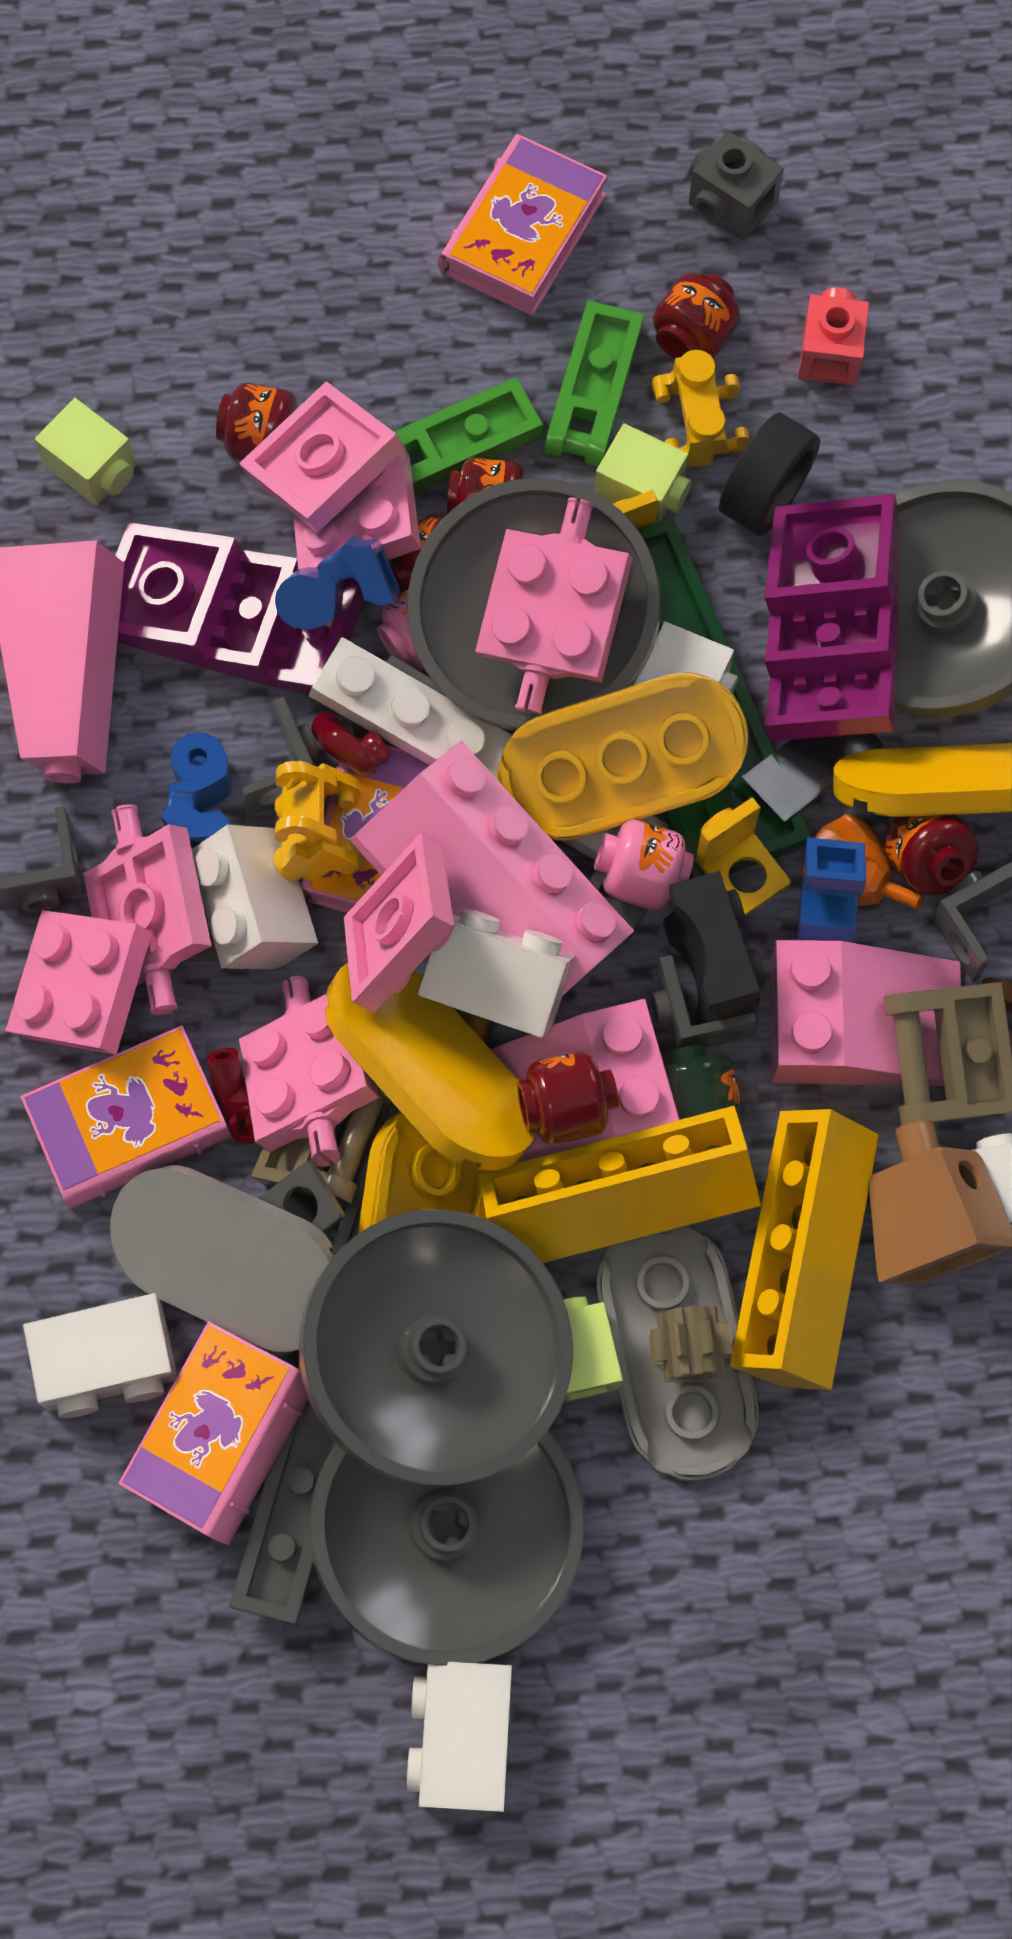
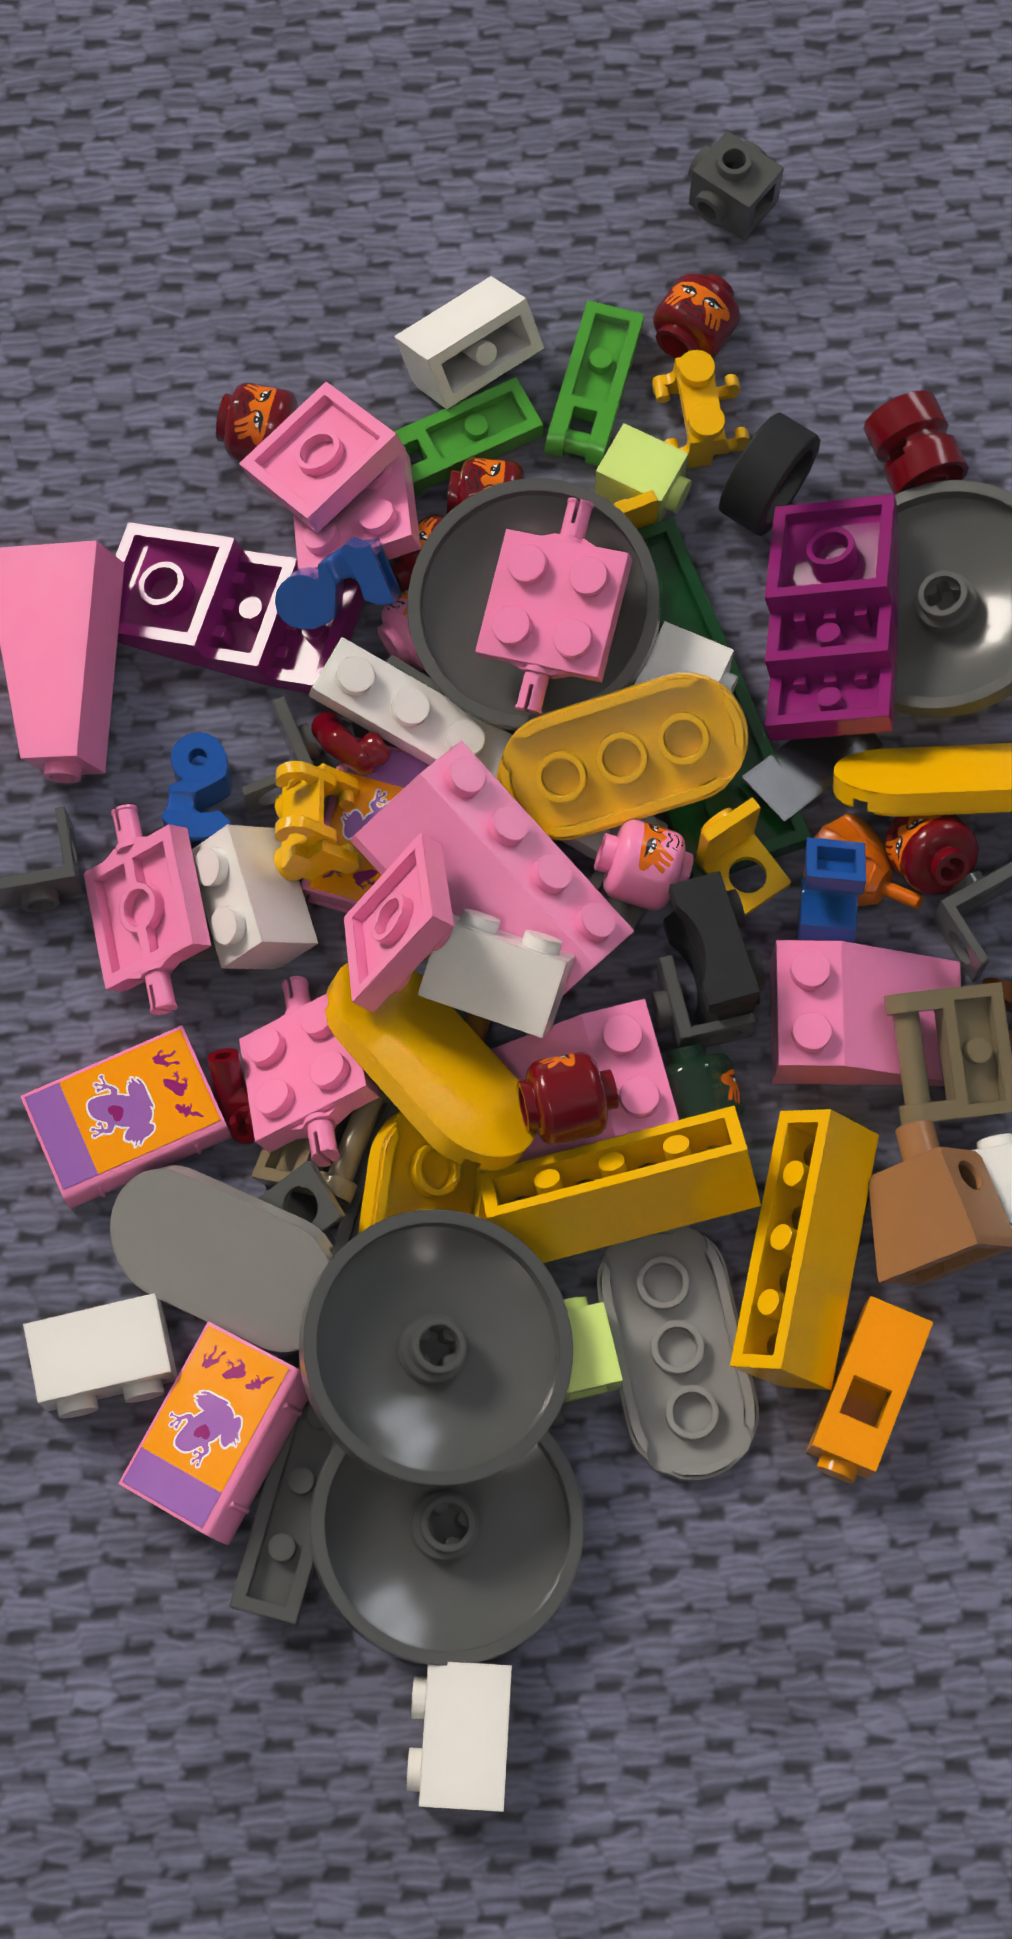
bright pink plate [5,910,153,1055] -> none
yellowish green brick [34,398,136,506] -> none
piece [438,134,607,316] -> none
dark tan gear [649,1305,733,1383] -> none
coral brick [798,287,869,386] -> none
none -> white brick [394,276,544,409]
none -> light orange brick [805,1296,933,1483]
none -> dark red wheel [863,390,969,495]

